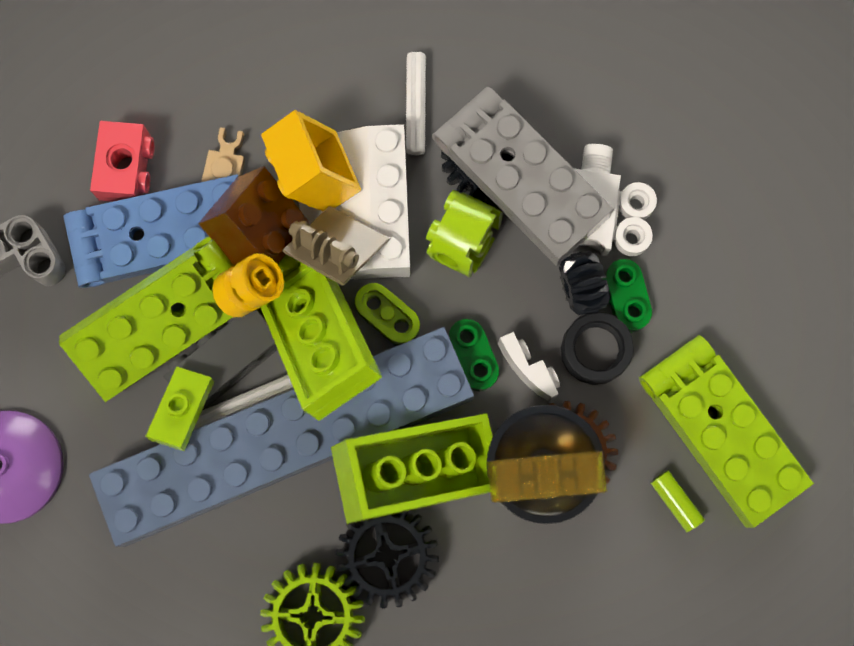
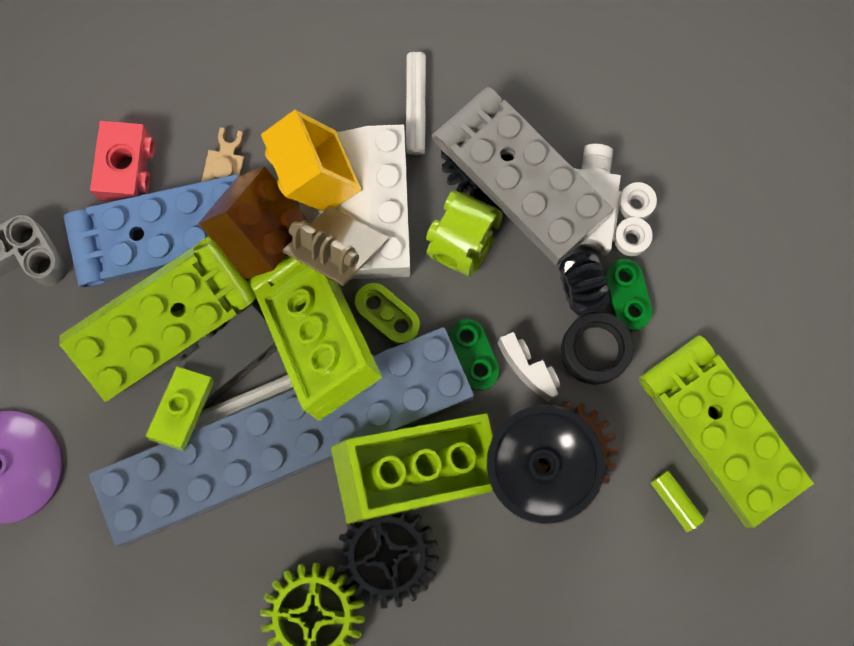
yellow wheel [212,254,284,317] -> none
clear yellow beam [487,451,607,503] -> none

